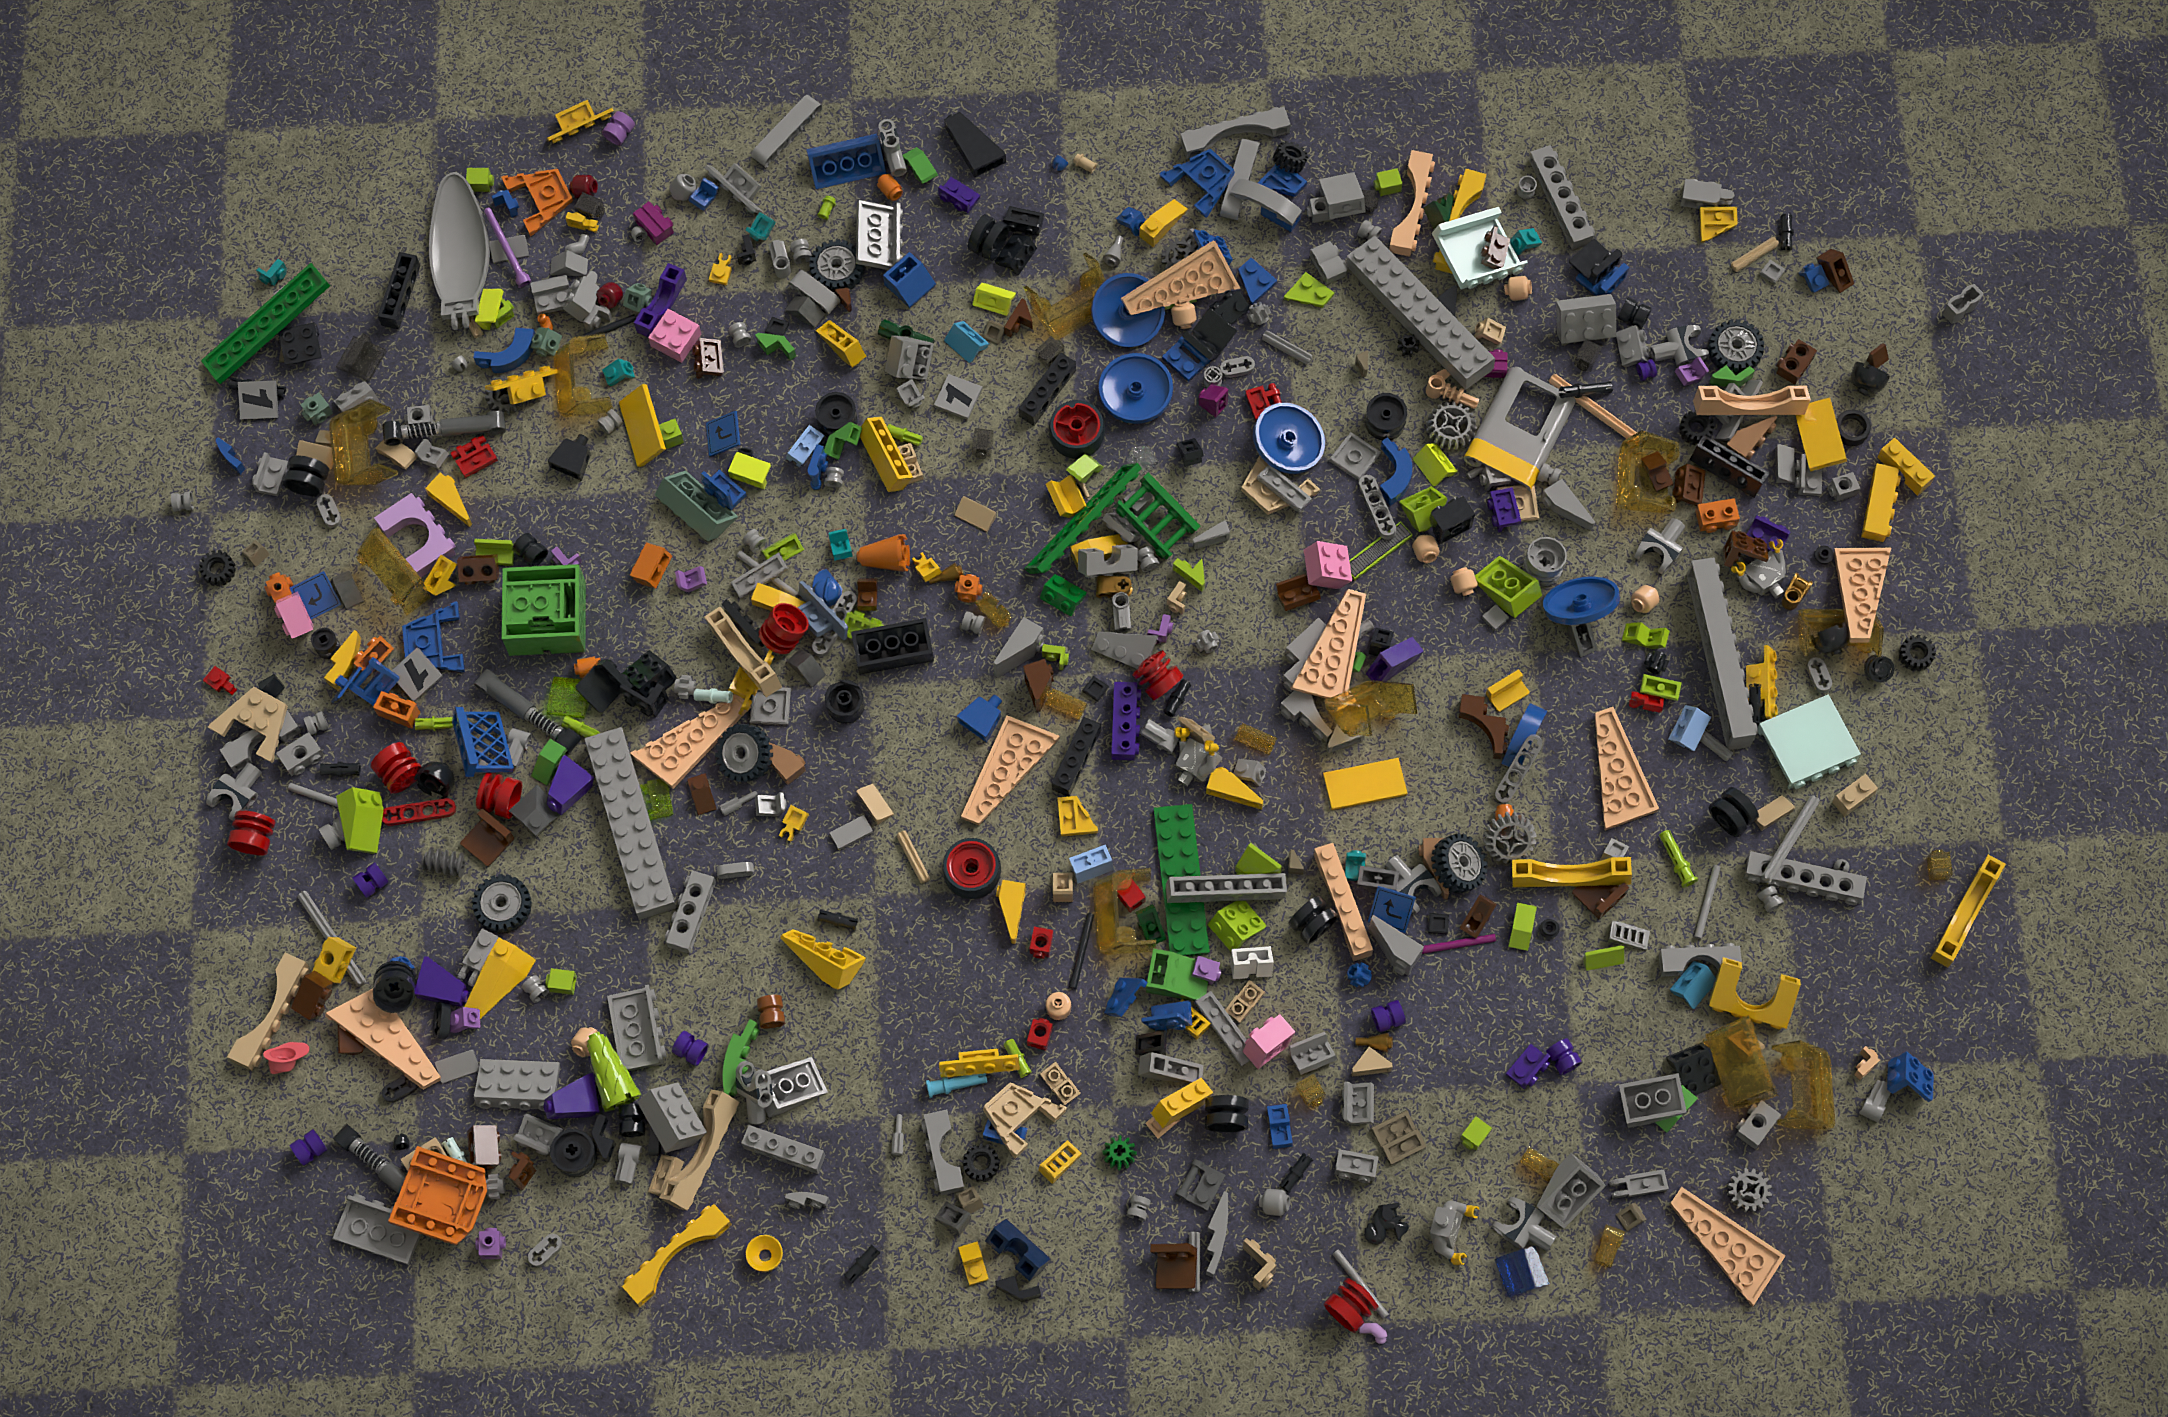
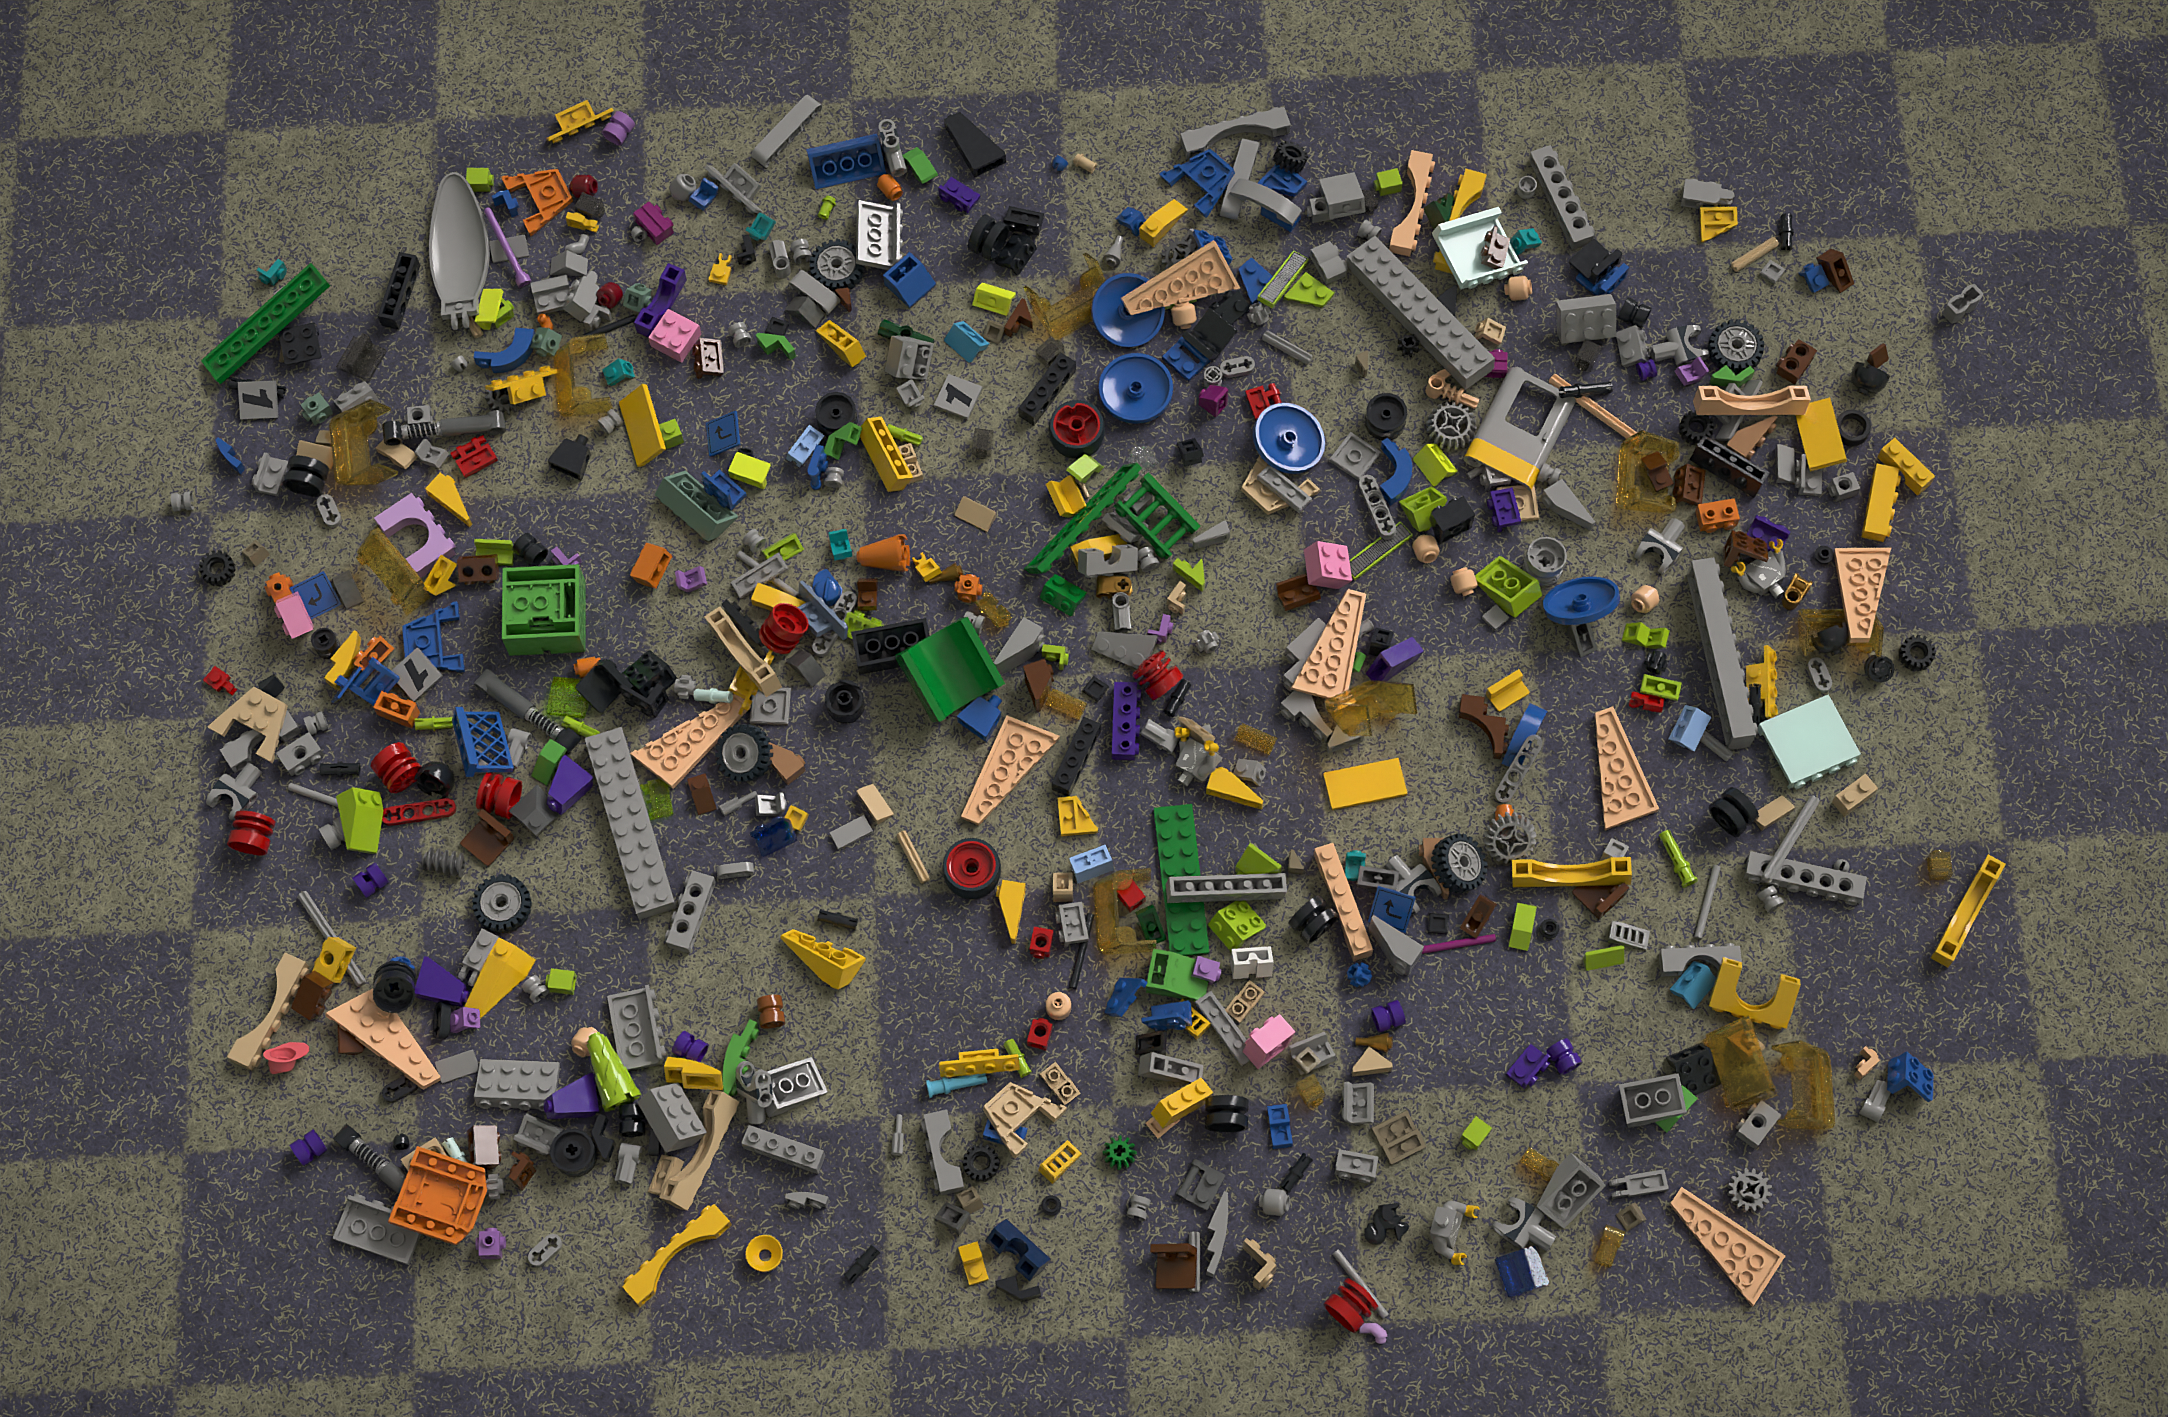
none -> yellow slope [664,1057,723,1090]
none -> clear blue bracket [750,816,798,857]
none -> green piece [895,617,1005,722]
none -> black plate [1041,1195,1061,1216]
none -> light grey bracket [1055,902,1089,948]
none -> tile [1257,251,1309,309]
none -> dark tan slope [1291,1047,1321,1074]

